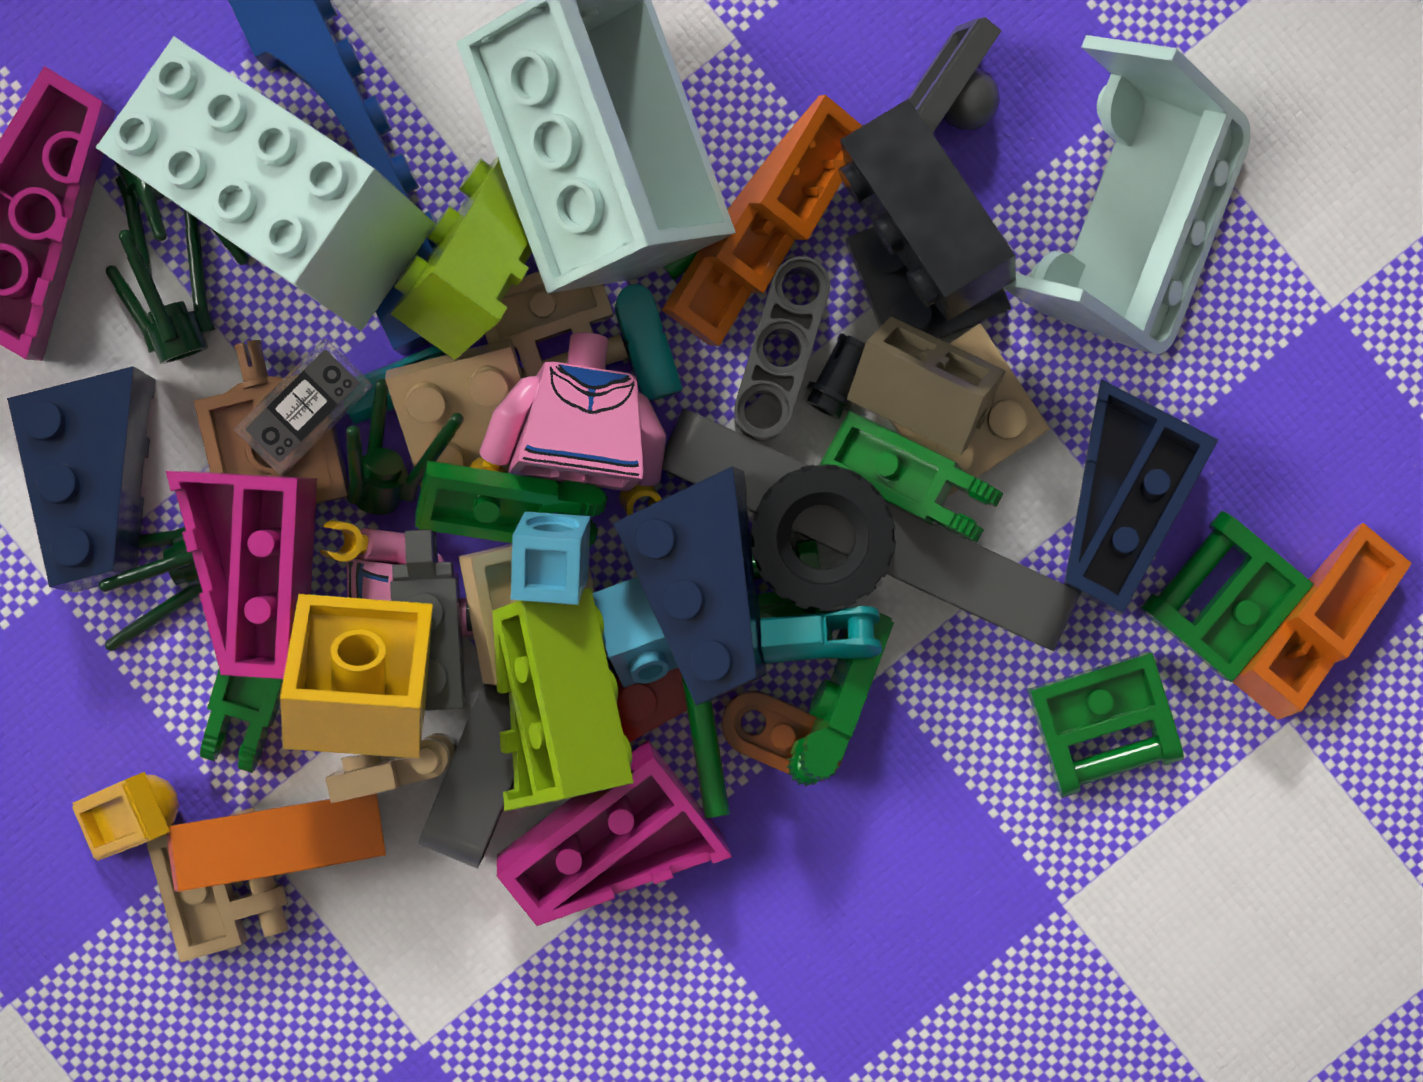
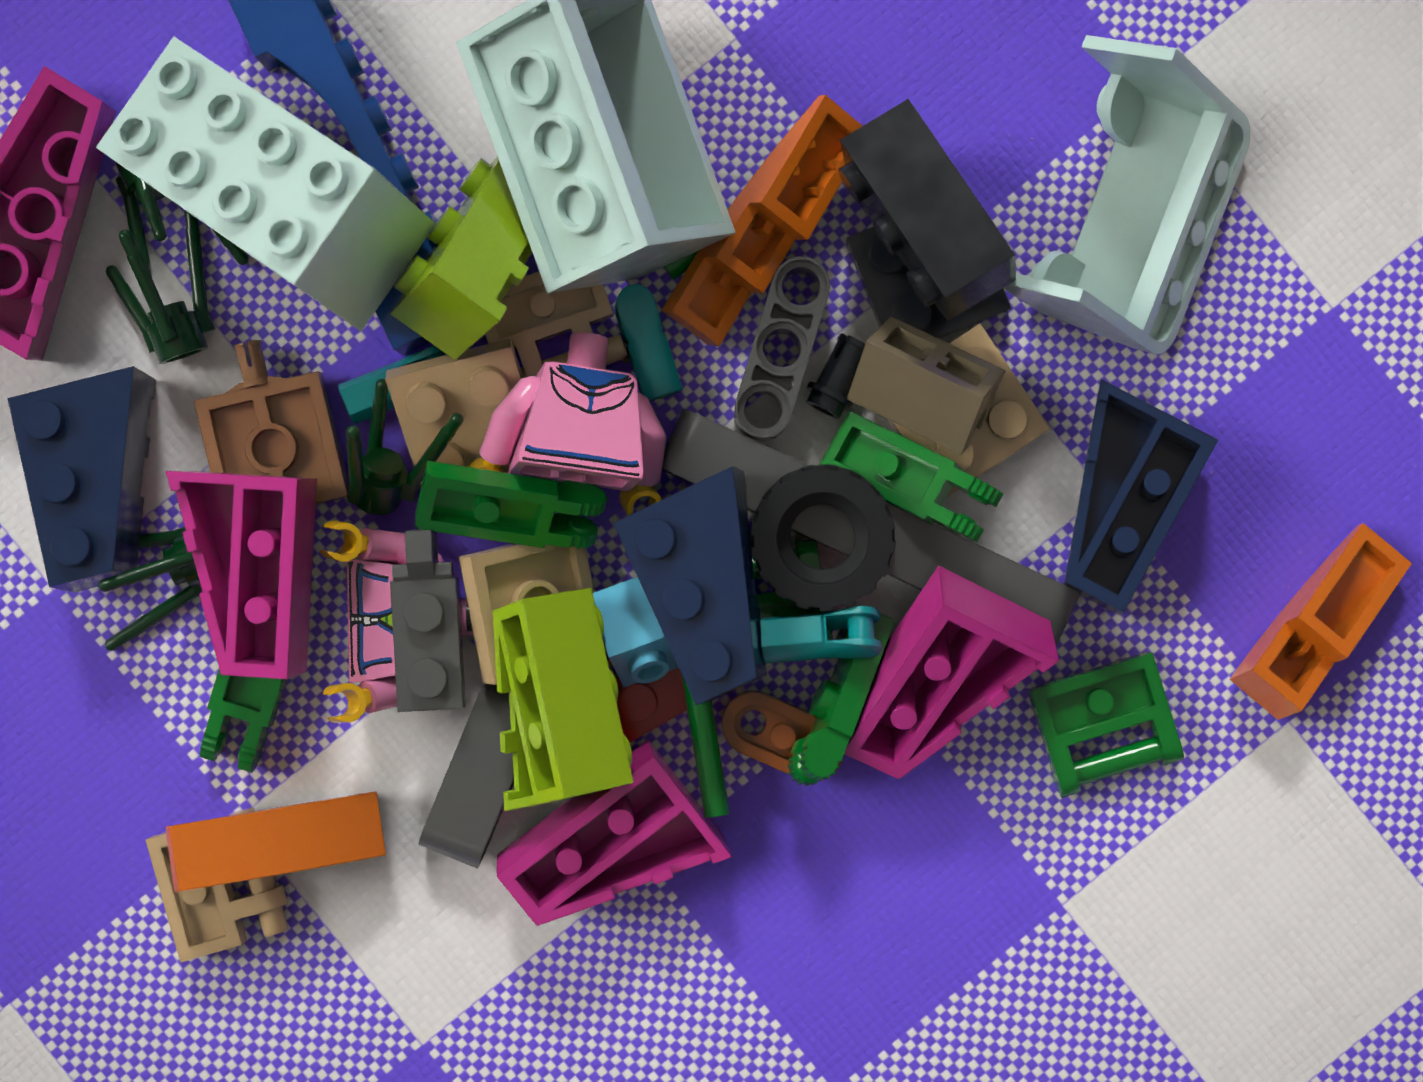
yellow tile [72,771,179,861] -> none
tile [233,338,374,476] -> none
yellow slope [280,594,433,758] -> none
tan plate [325,733,457,803] -> none
medium azure brick [511,512,590,605] -> none
dark grey tile [908,17,1002,134] -> none
green plate [1140,511,1314,682] -> none
none -> dark pink wedge [844,565,1059,779]

